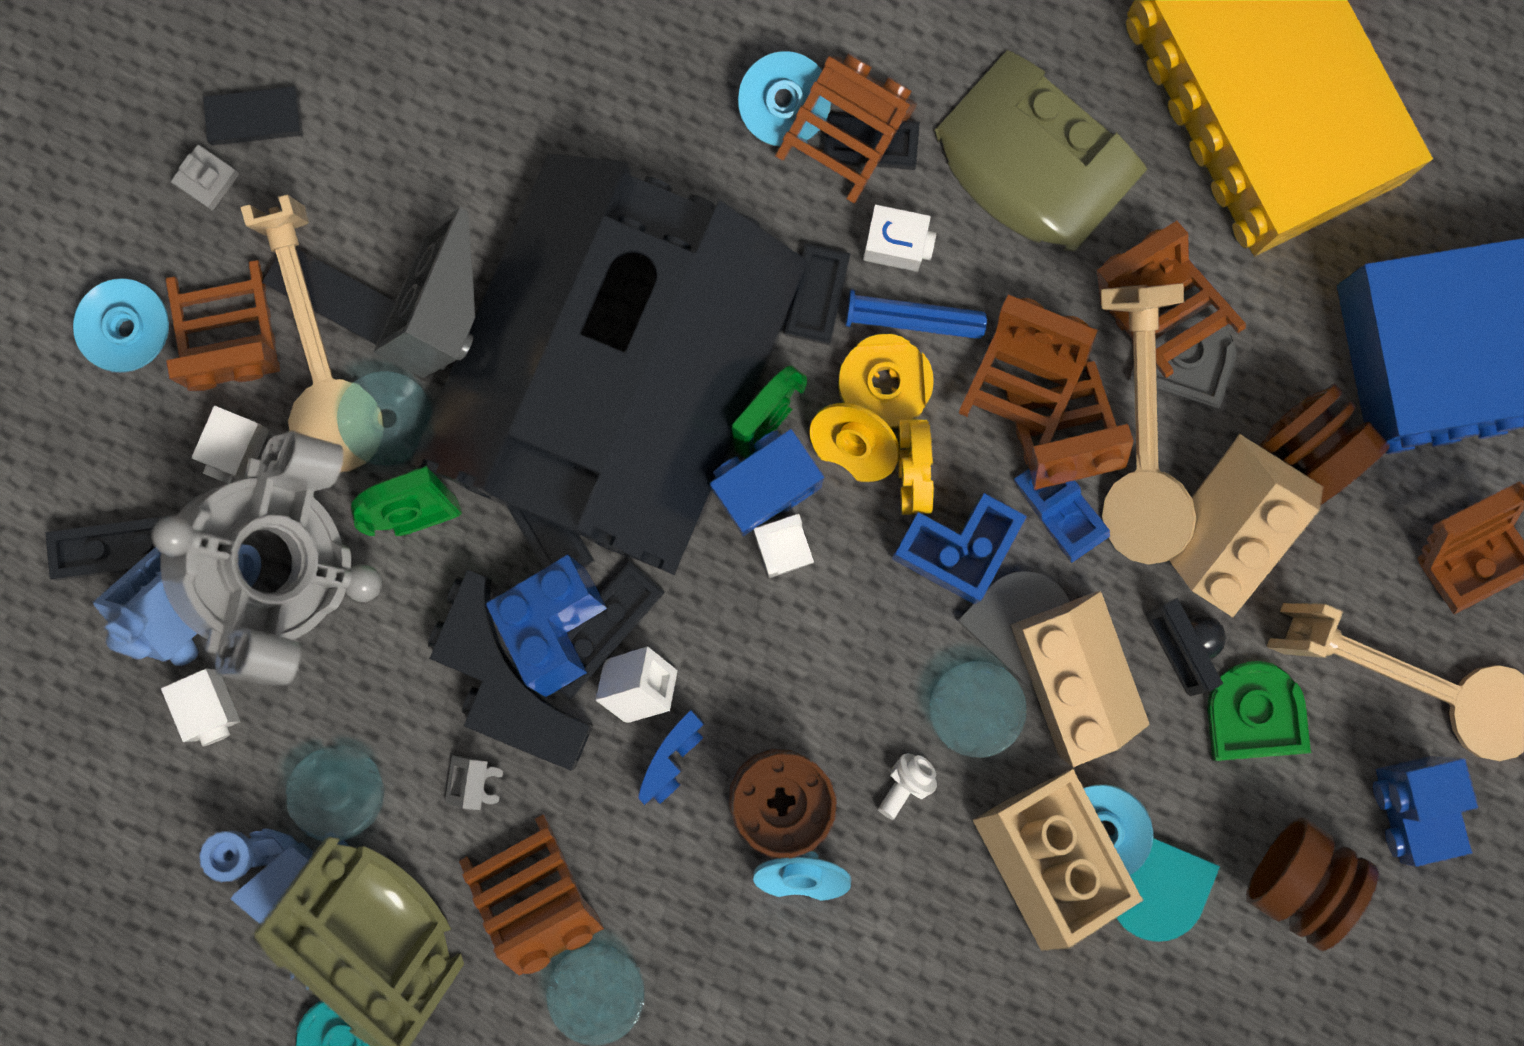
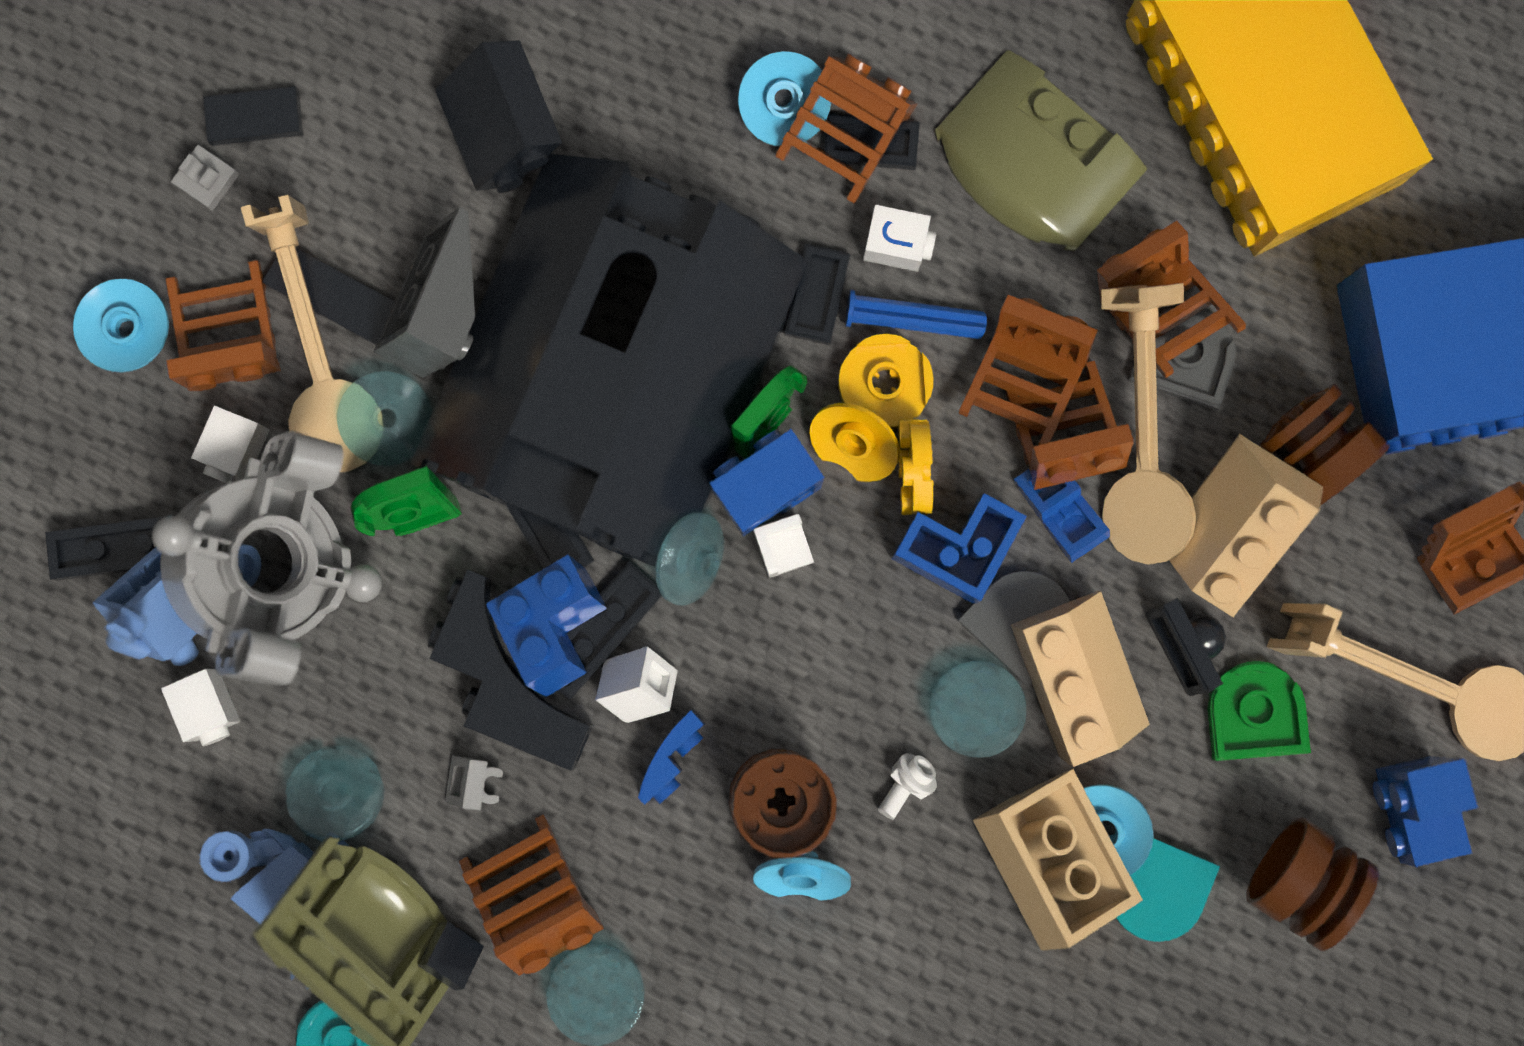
none -> black tile [418,921,484,991]
none -> black brick [435,40,562,193]
none -> clear light blue dish [656,512,724,606]

